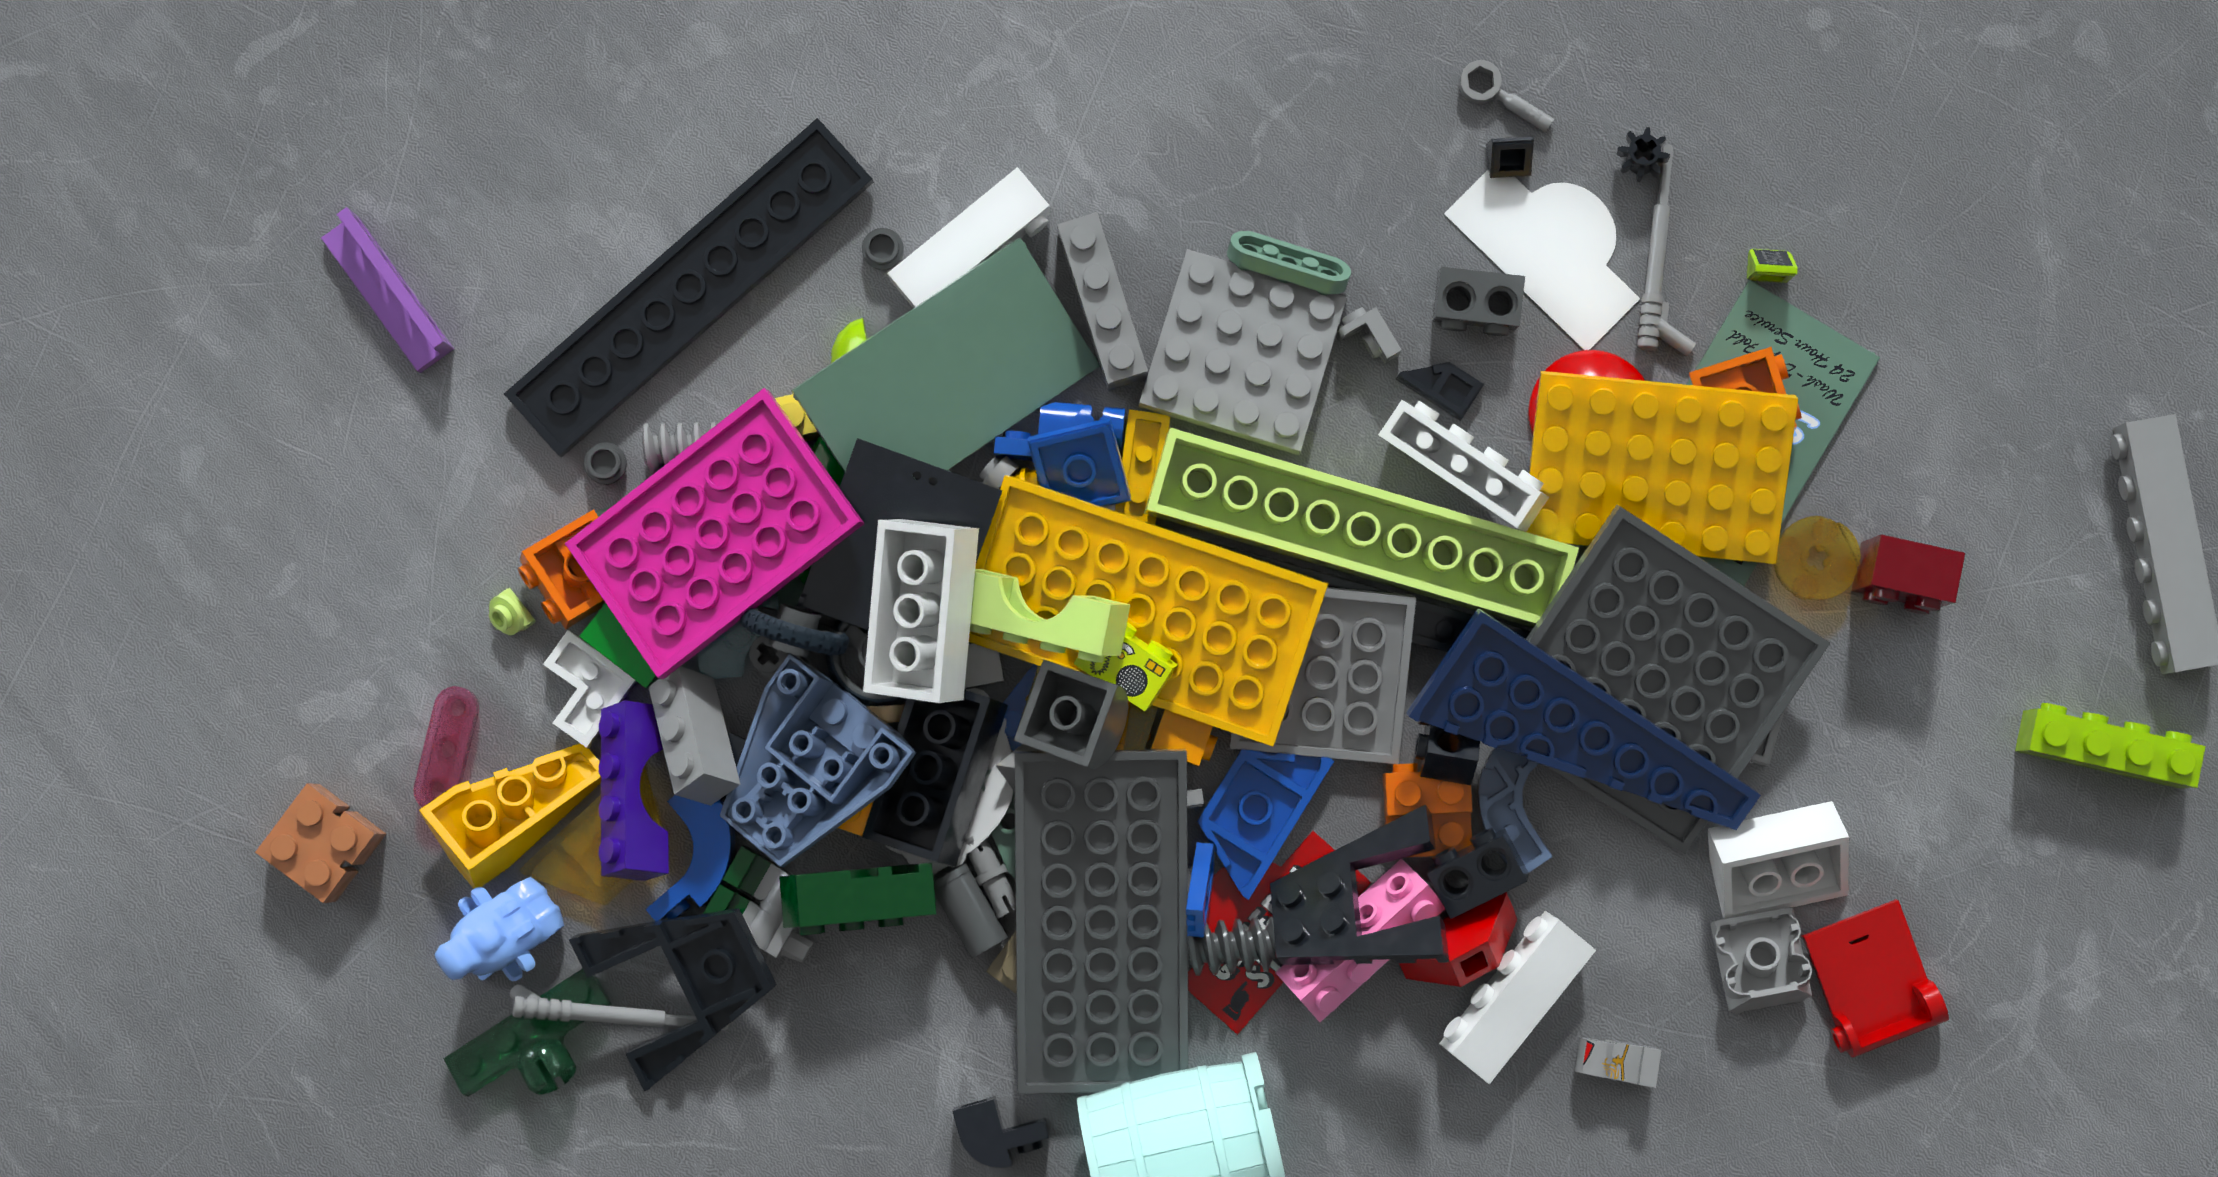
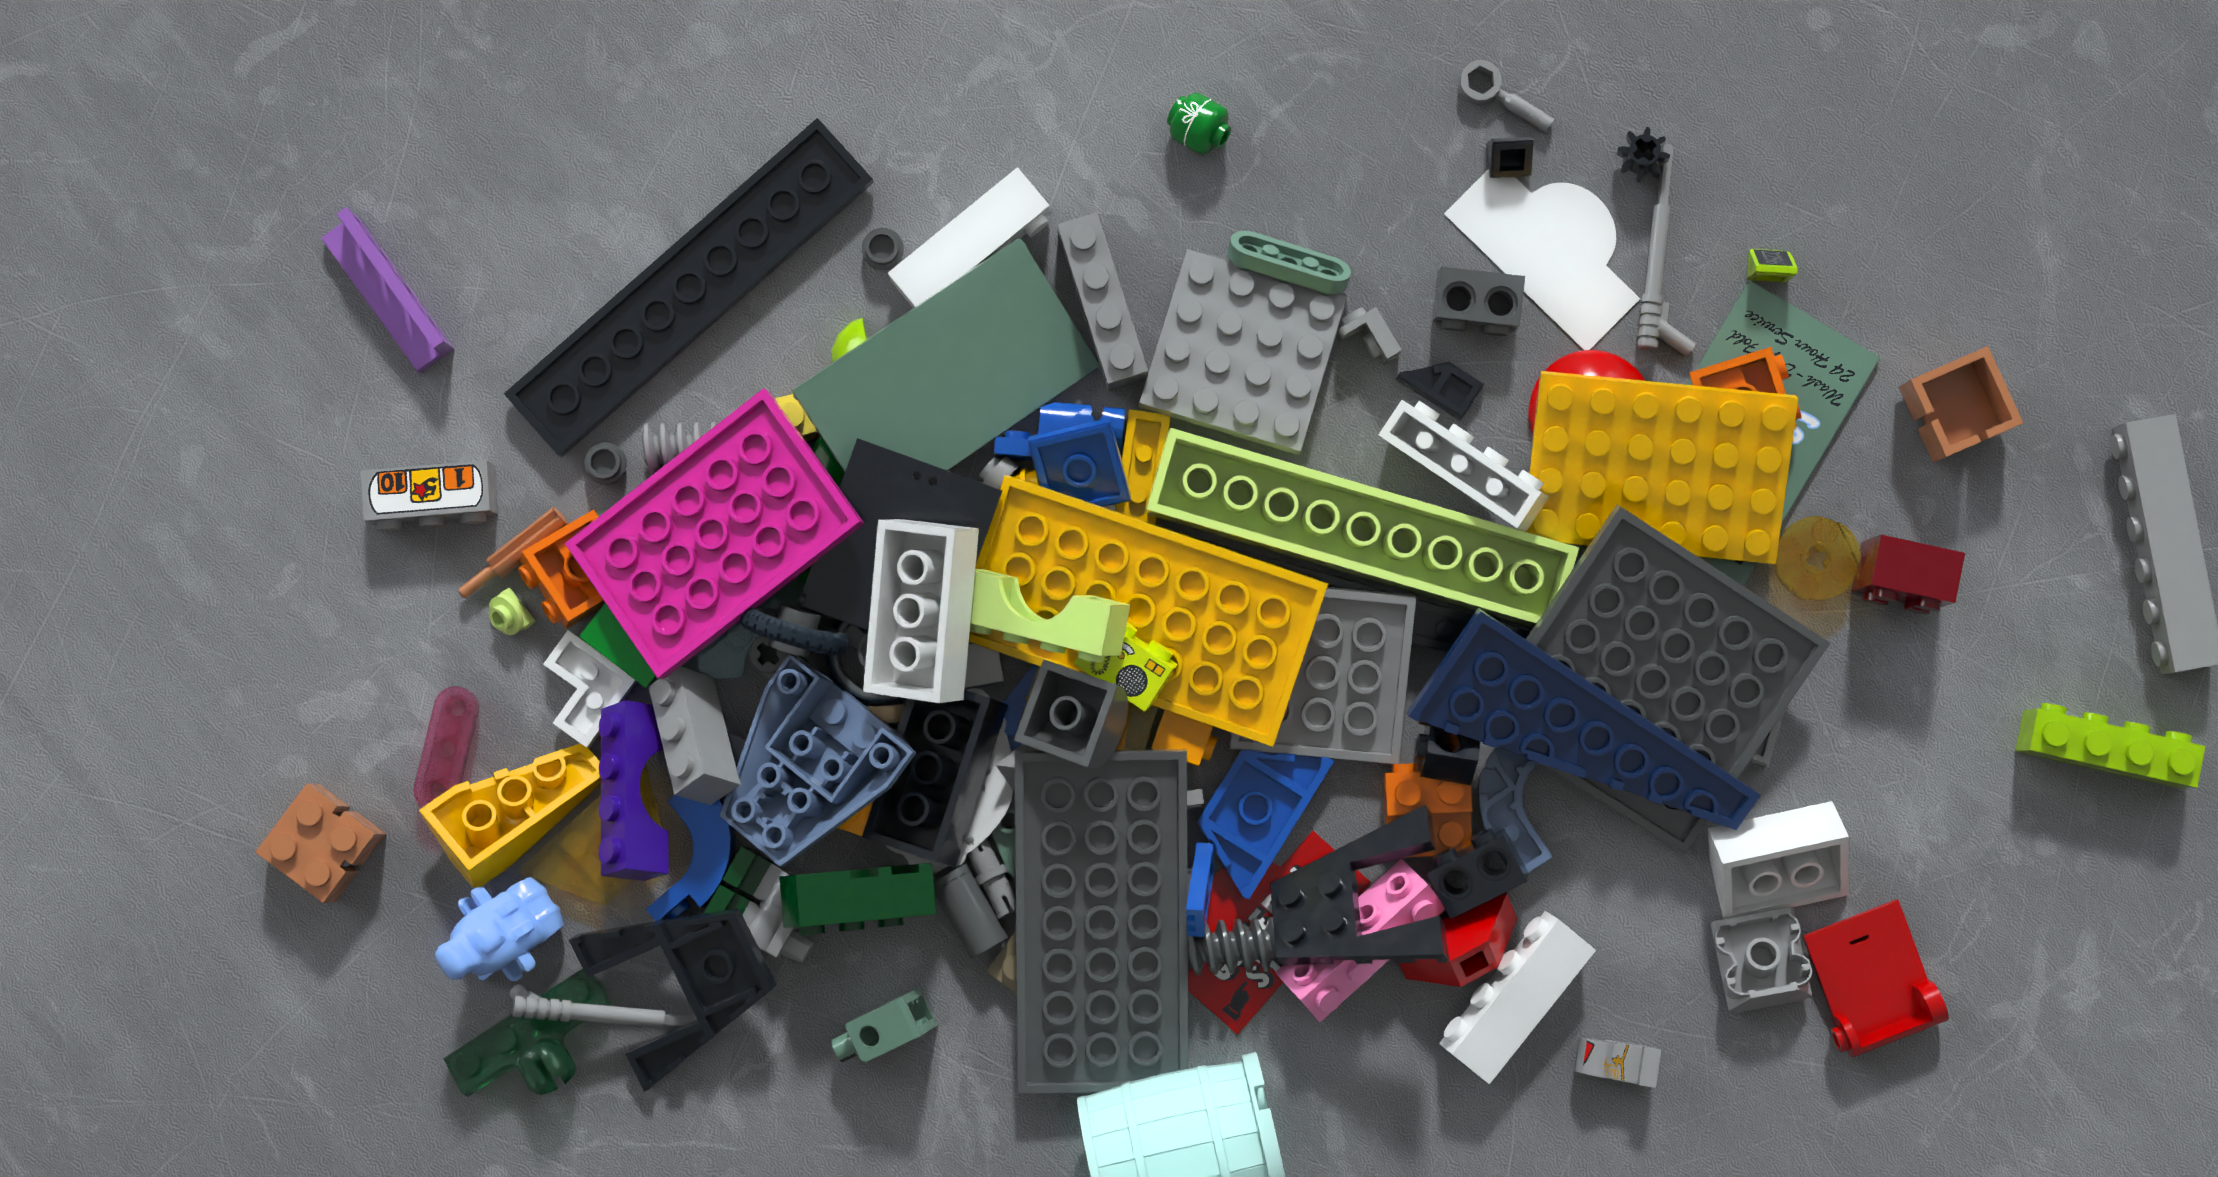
black brick [952,1096,1050,1168] -> none
none -> brick [360,460,498,531]
none -> nougat axle [458,506,568,598]
none -> sand green torso [832,987,938,1063]
none -> green head [1167,92,1231,155]
none -> nougat piece [1898,346,2023,463]

